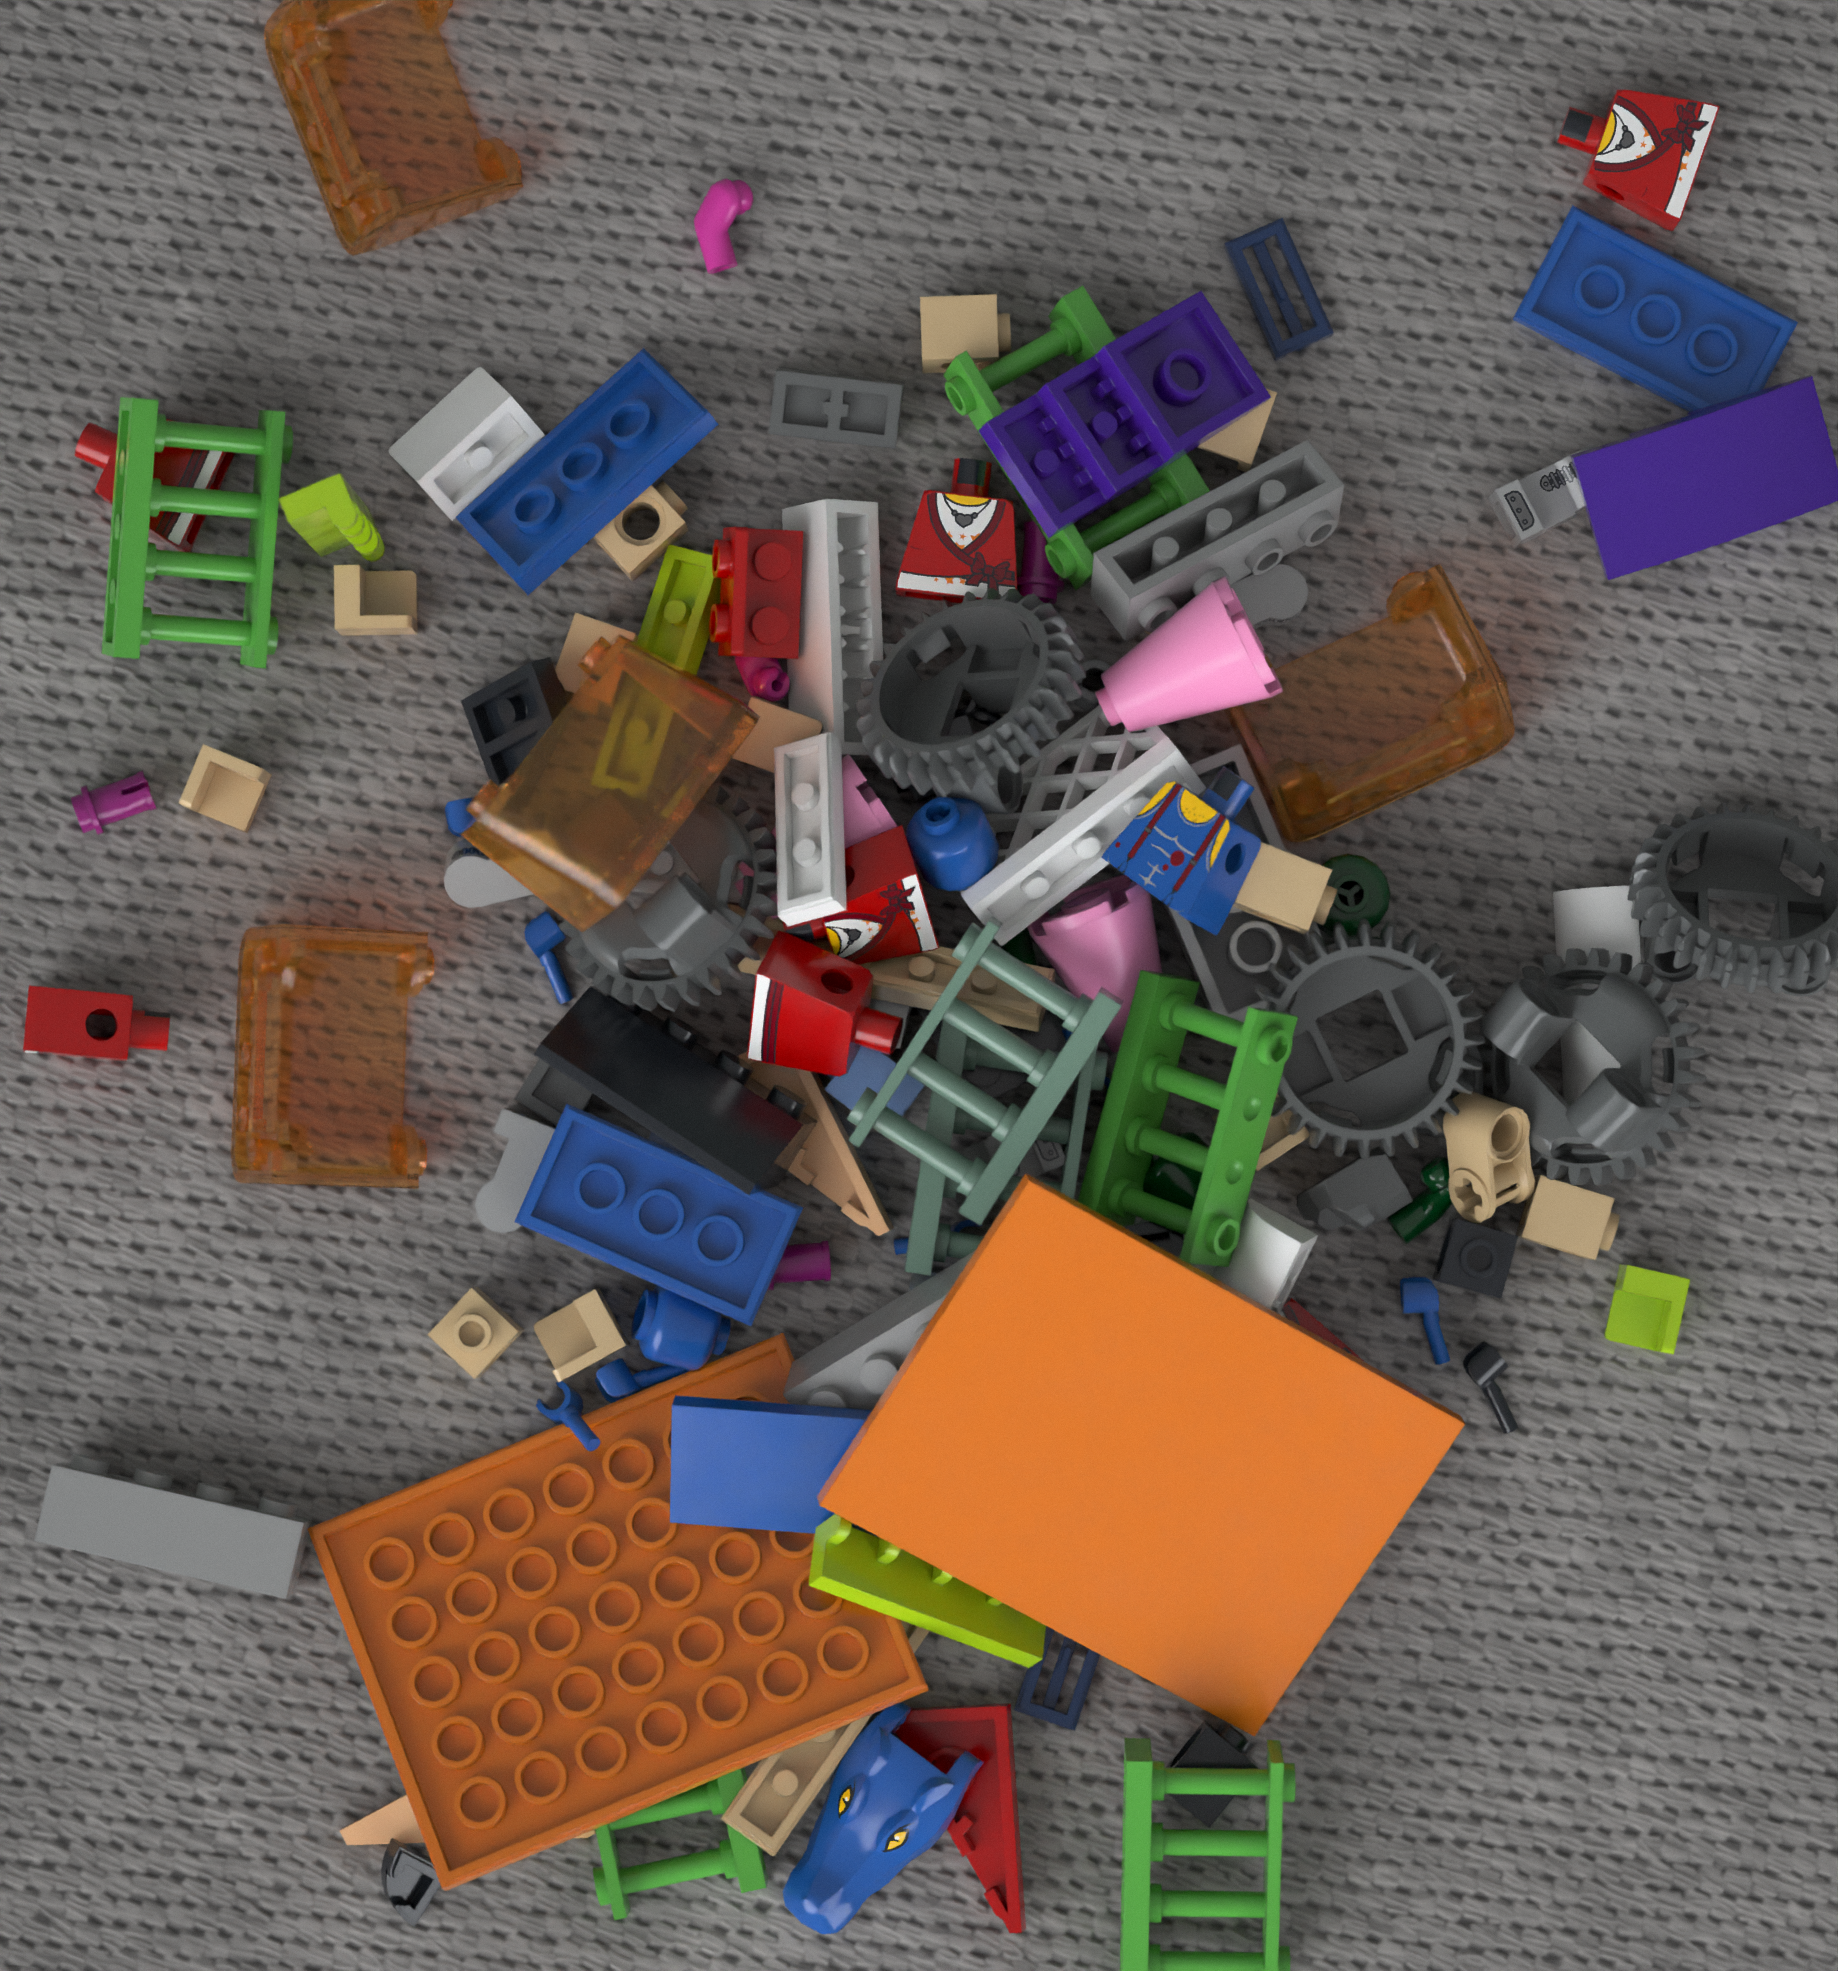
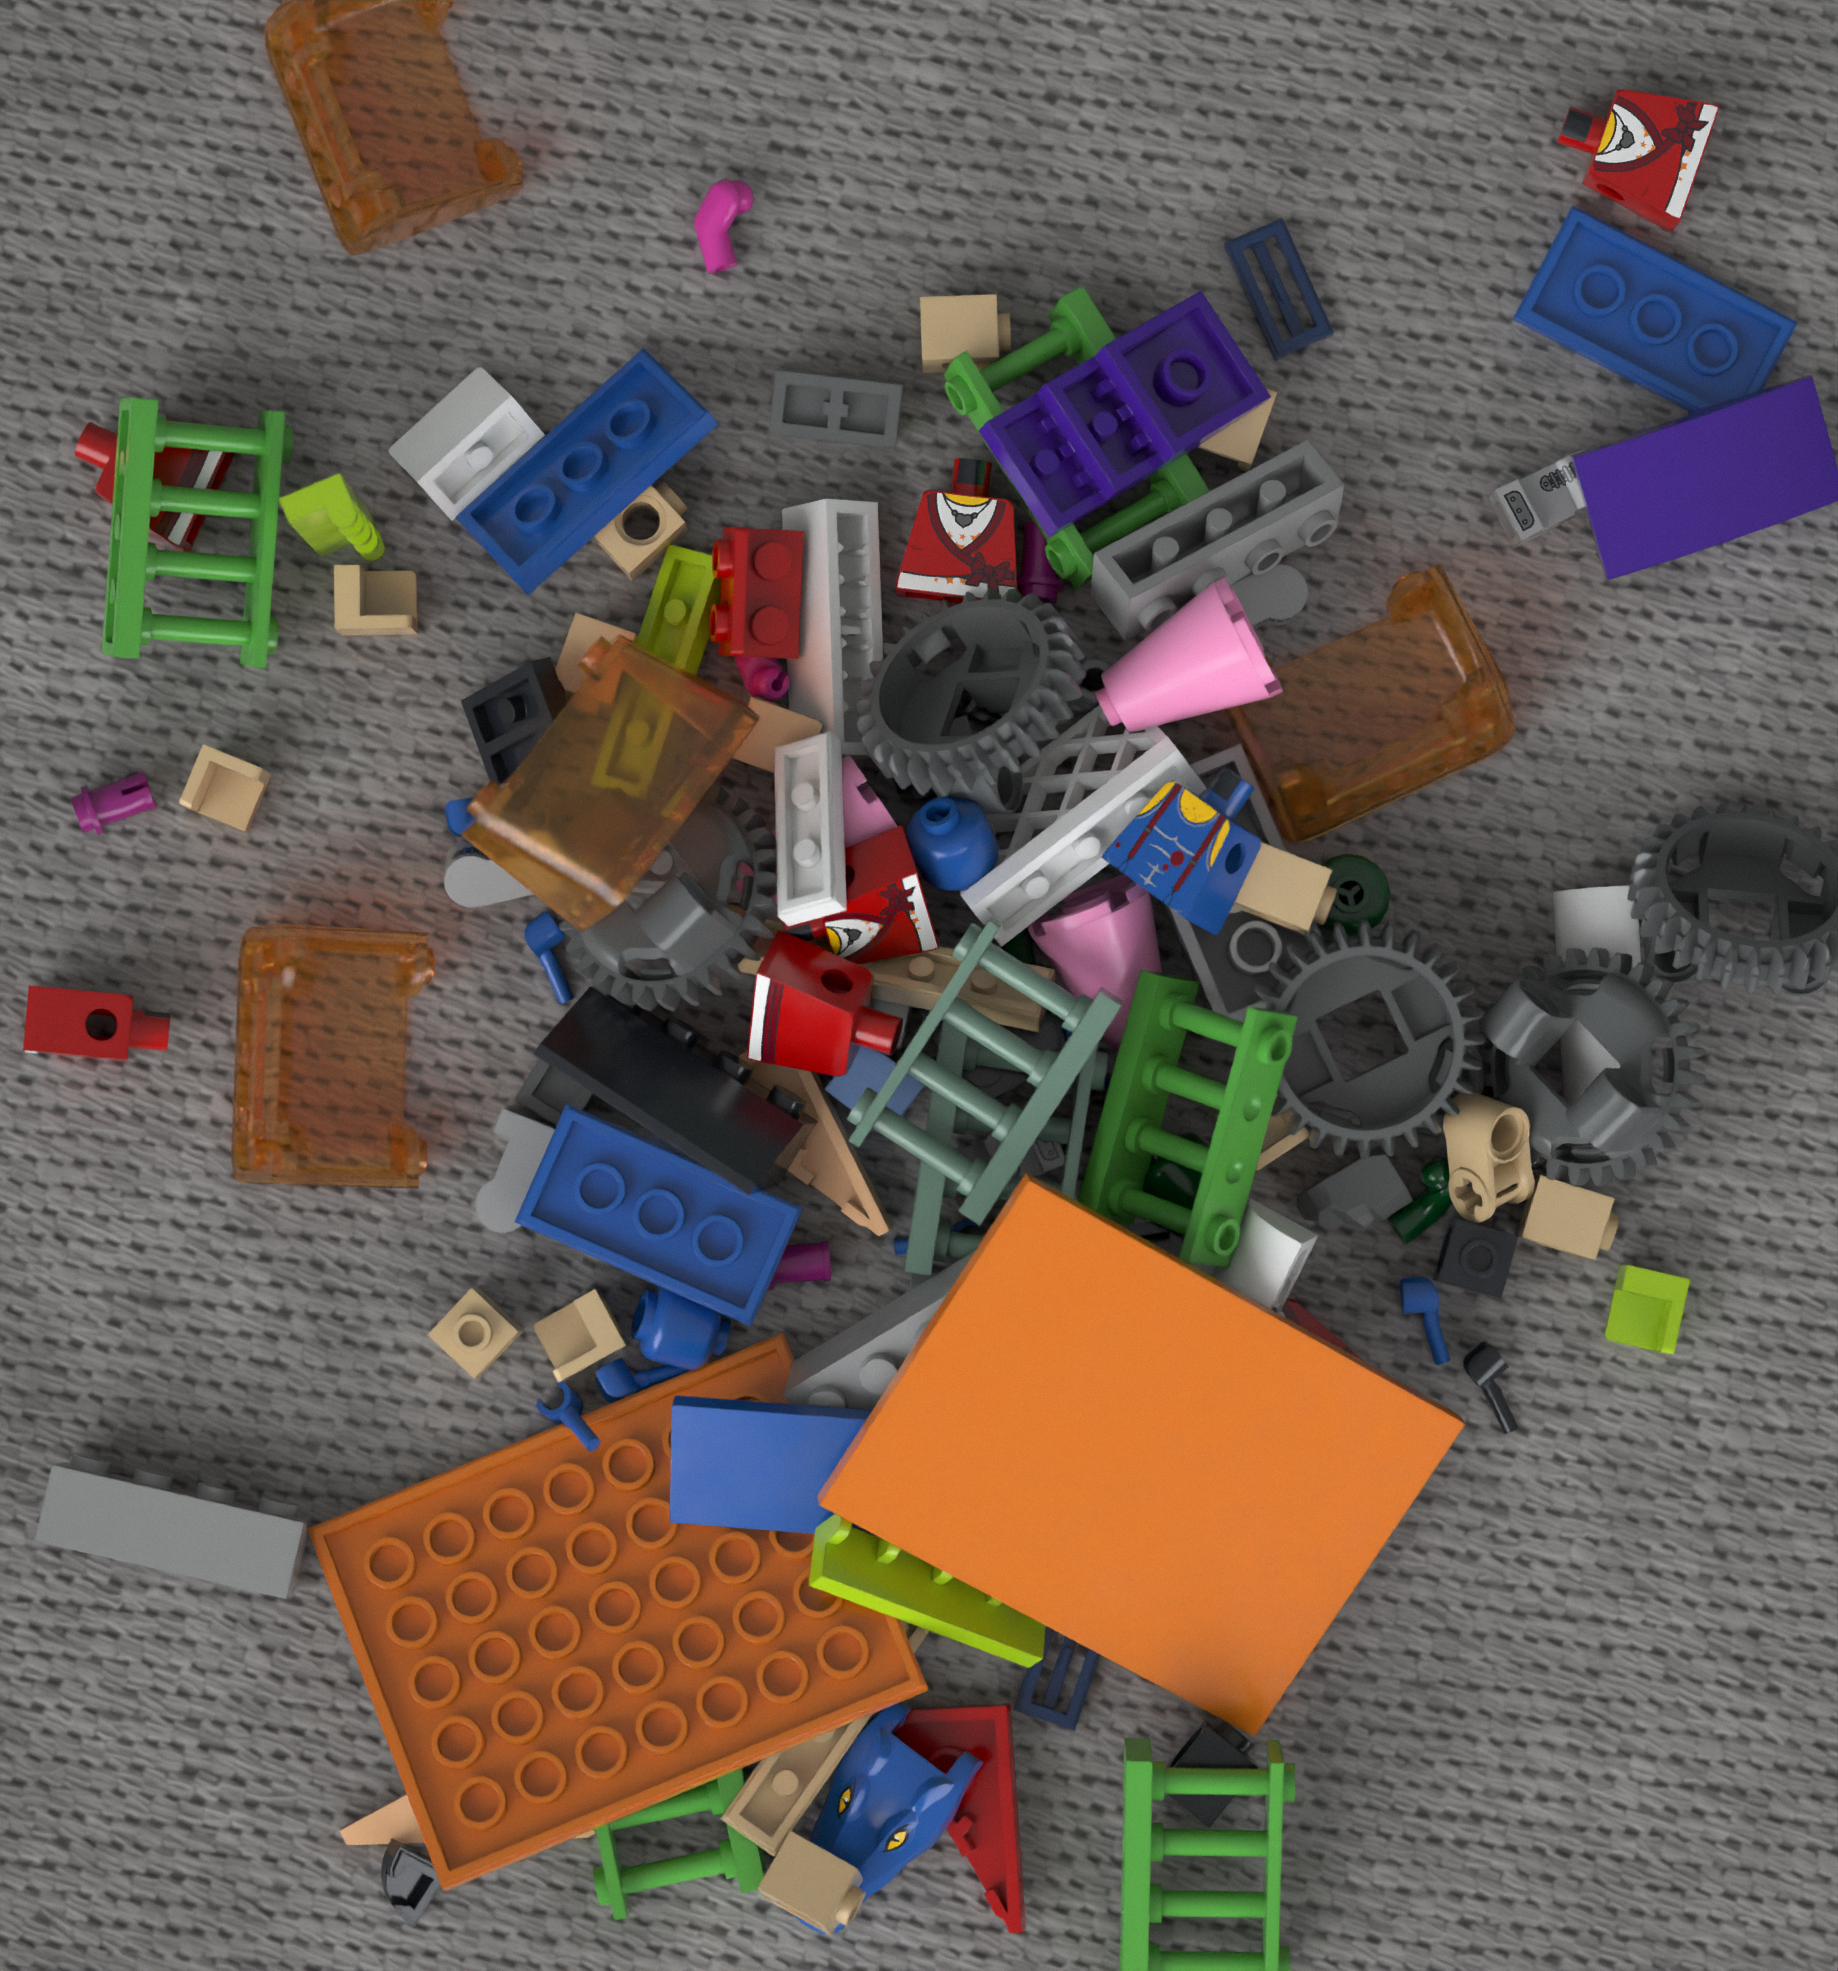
none -> tan brick [758,1831,866,1936]

